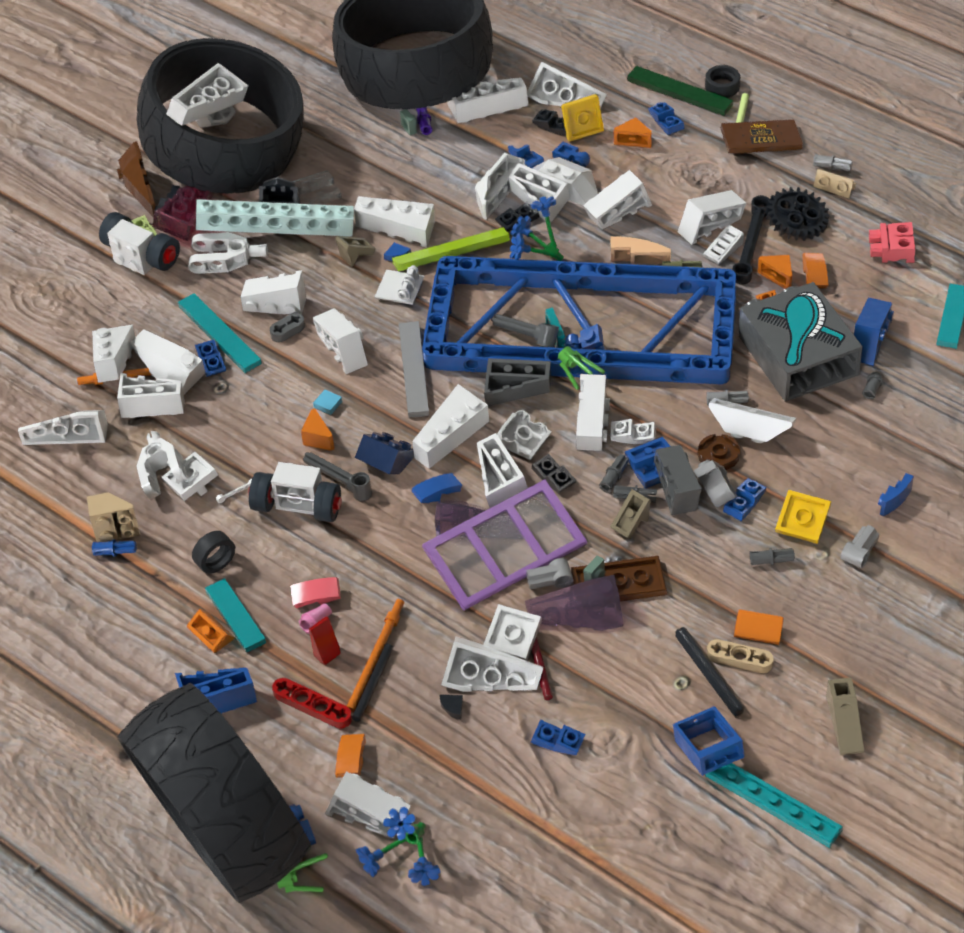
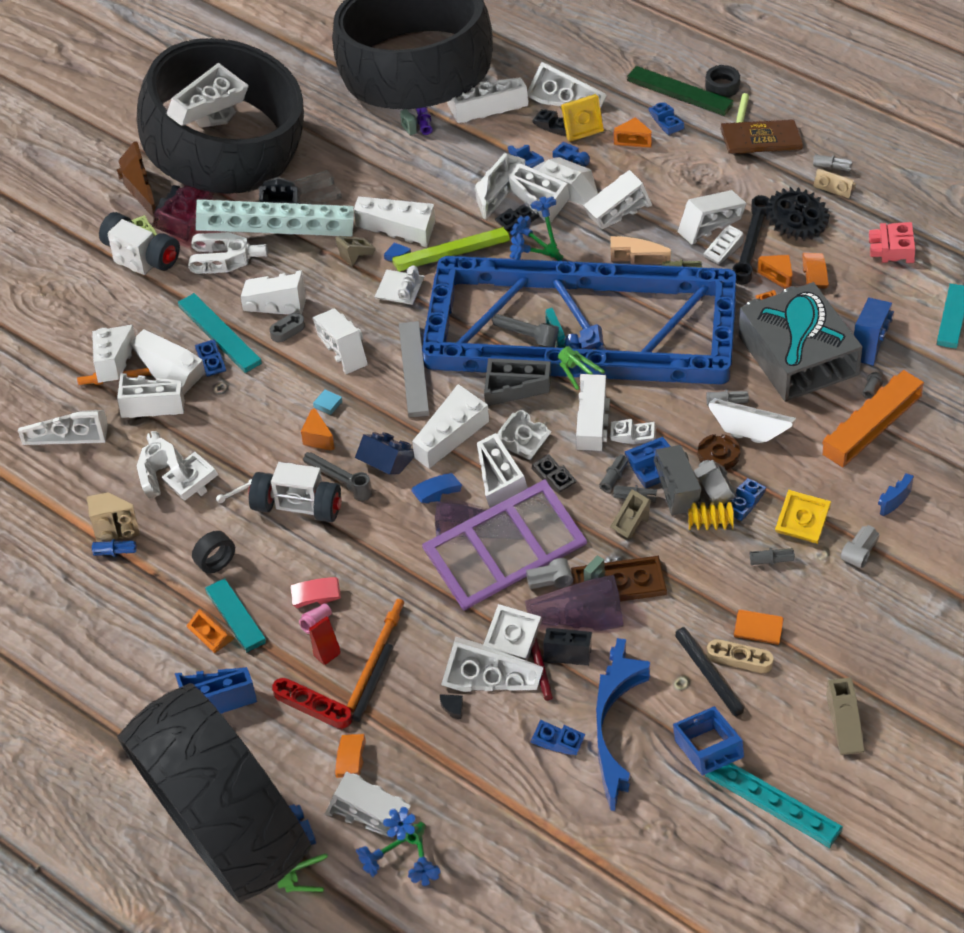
none -> black hinge [543,628,592,666]
none -> blue slope [596,638,650,811]
none -> yellow piece [688,502,734,530]
none -> orange brick [822,370,924,468]

